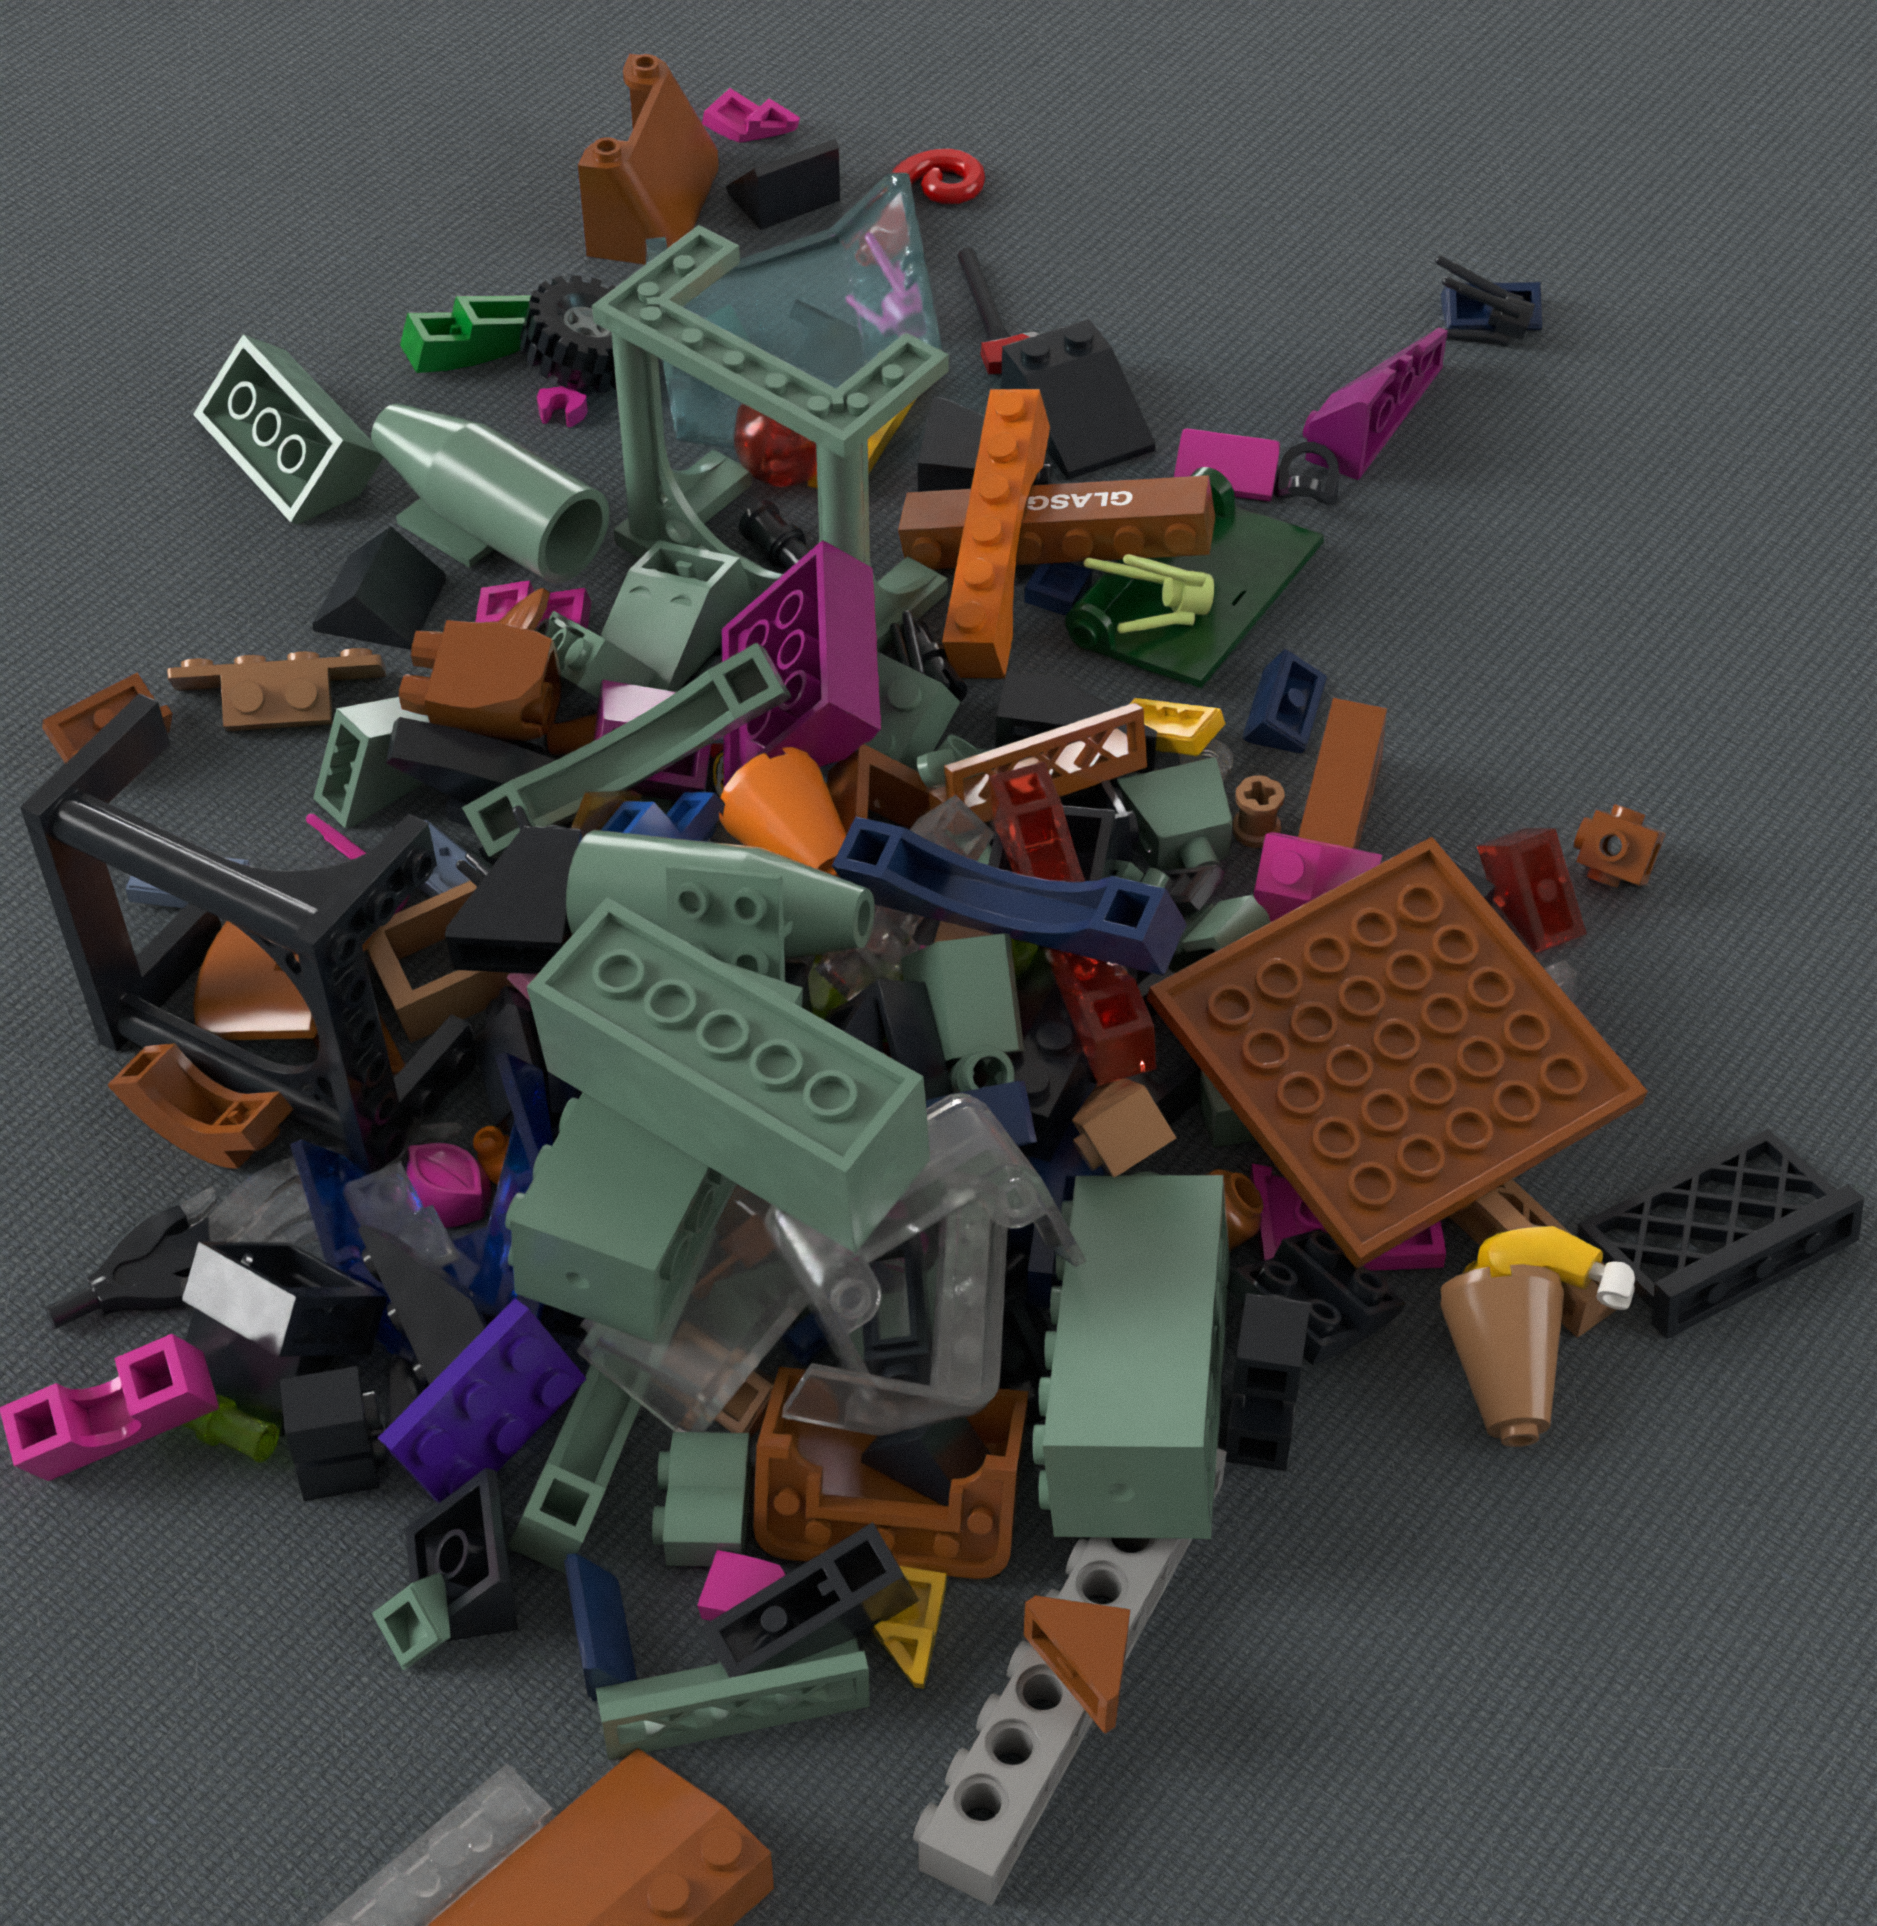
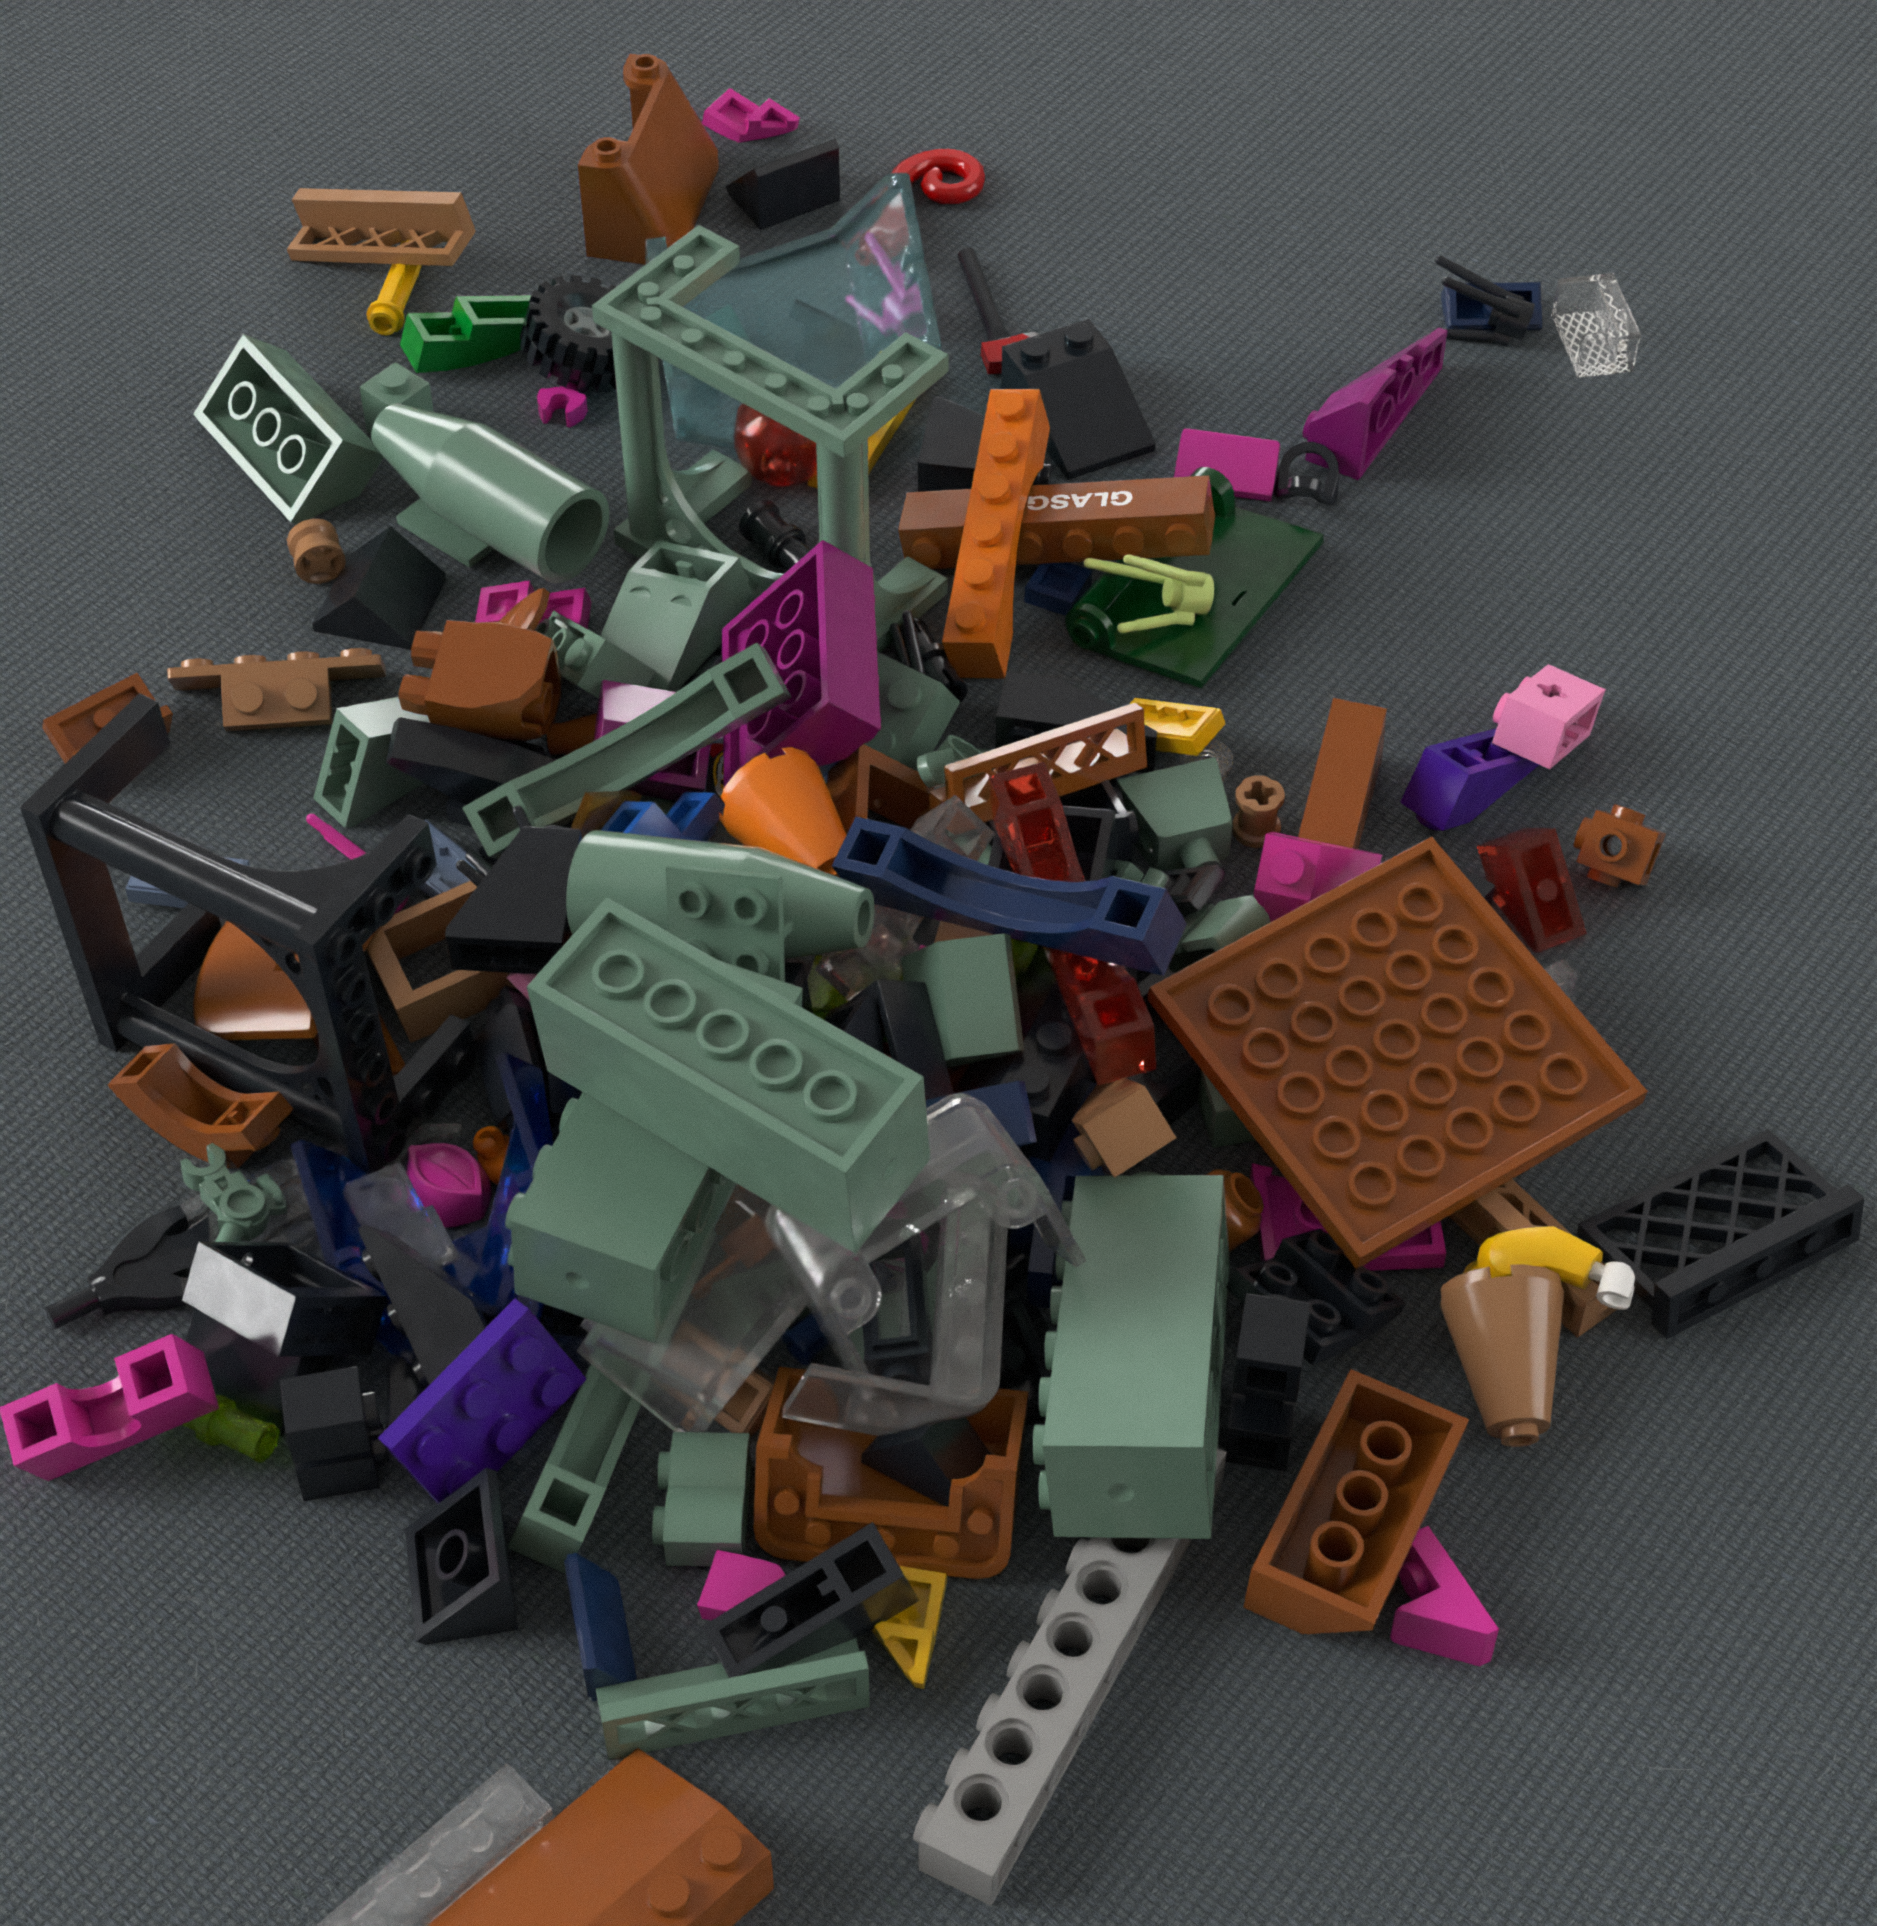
sand green slope [372,1573,451,1670] -> none
sand green cone [949,1045,1015,1093] -> none
dark orange slope [1024,1595,1131,1734] -> none
dark blue slope [1242,649,1327,754] -> none
none -> sand green piece [180,1143,287,1242]
none -> medium nougat fence [287,188,476,266]
none -> medium nougat wheel [287,518,346,584]
none -> sand green brick [359,362,434,434]
none -> yellow axle [366,240,422,336]
none -> dark orange slope [1243,1369,1469,1635]
none -> dark pink slope [1390,1526,1499,1667]
none -> dark purple slope [1400,728,1539,831]
none -> bright pink brick [1492,664,1606,769]
none -> clear panel [1551,273,1641,378]

